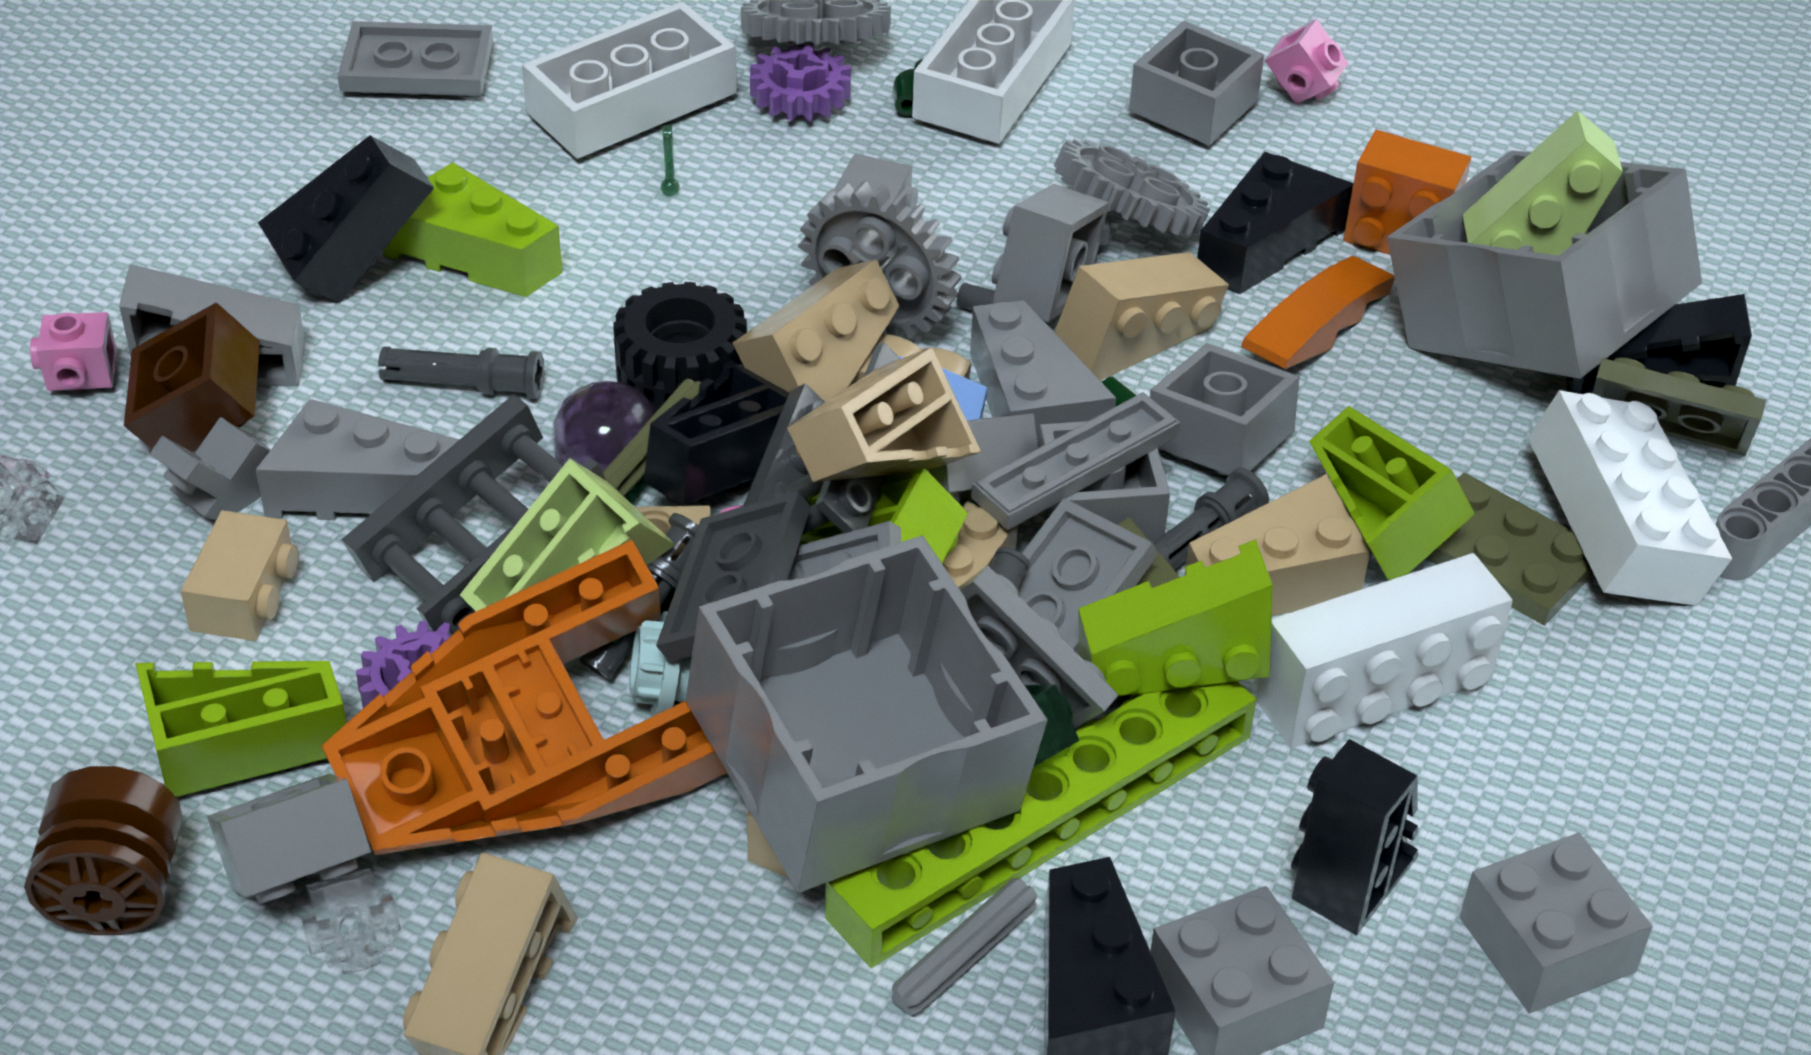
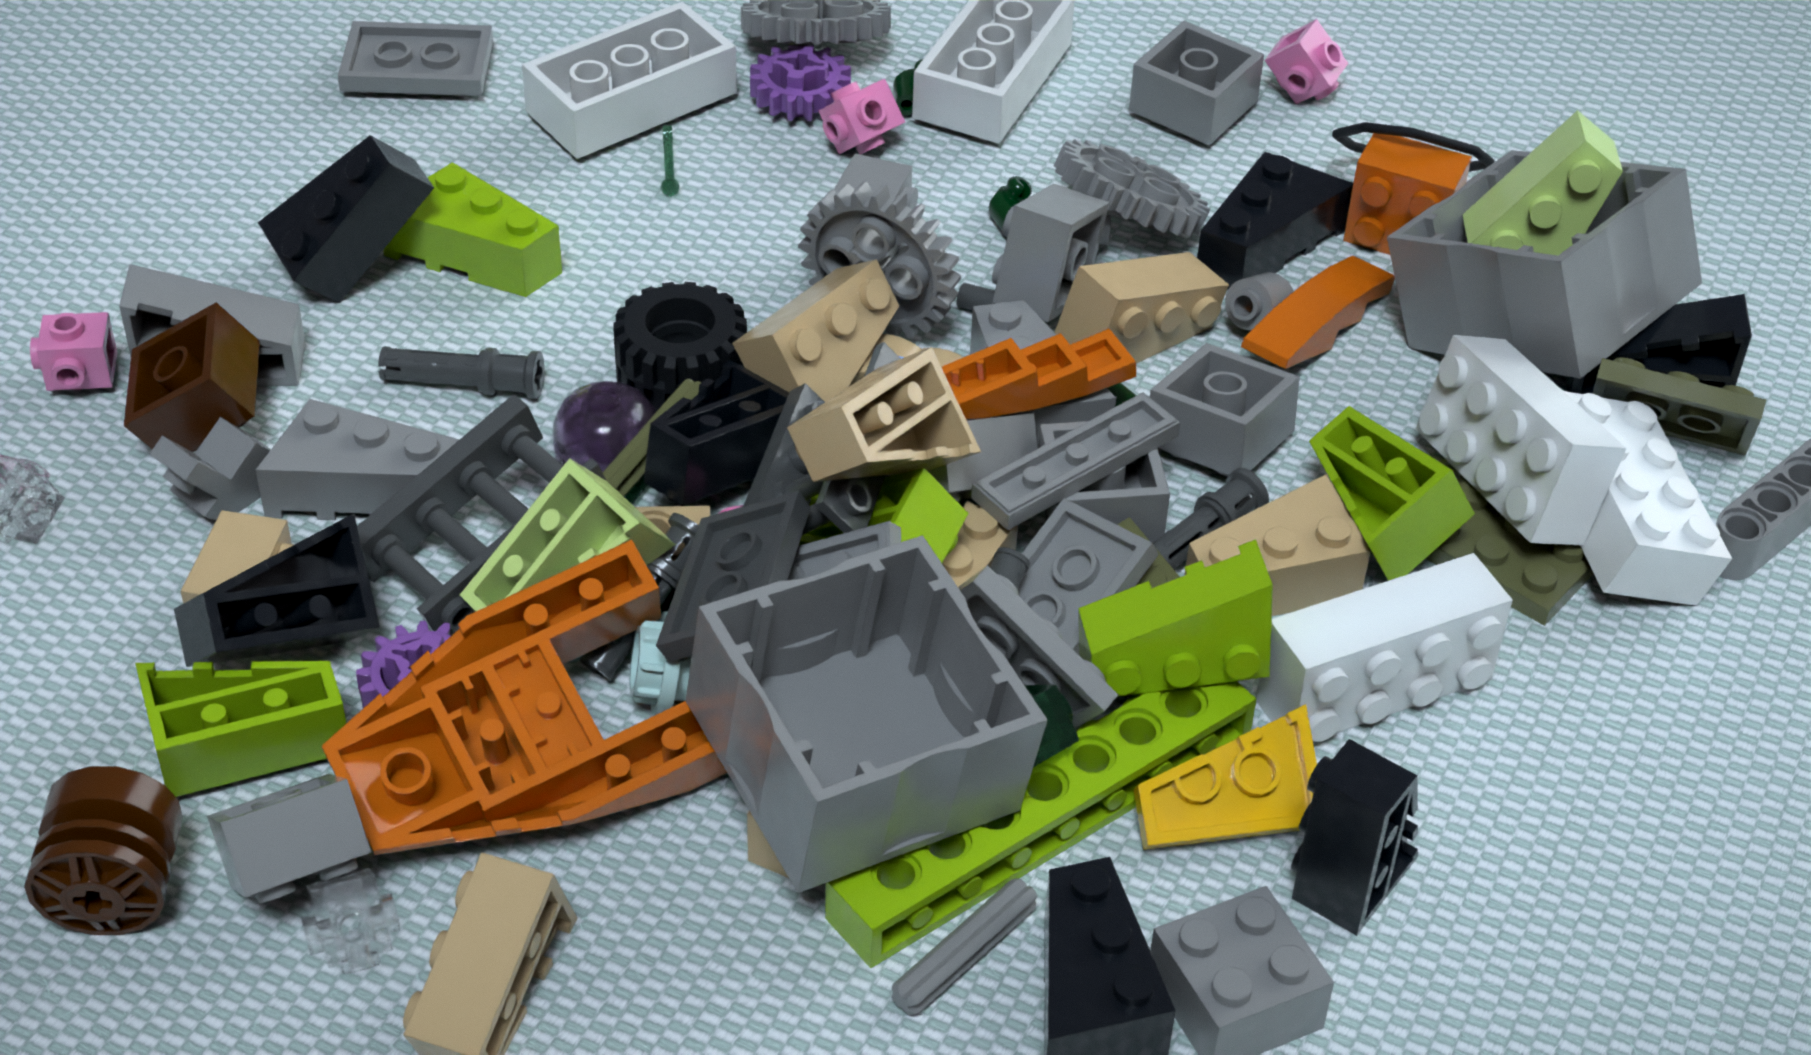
light grey brick [1459,832,1653,1014] -> none
none -> black wedge [174,513,380,667]
none -> bright pink brick [818,78,905,155]
none -> orange slope [942,328,1136,419]
none -> dark green arm [989,176,1032,238]
none -> yellow wing [1133,704,1317,850]
none -> light grey brick [1225,272,1294,330]
none -> black piece [1332,122,1495,172]
none -> white brick [1415,335,1627,545]

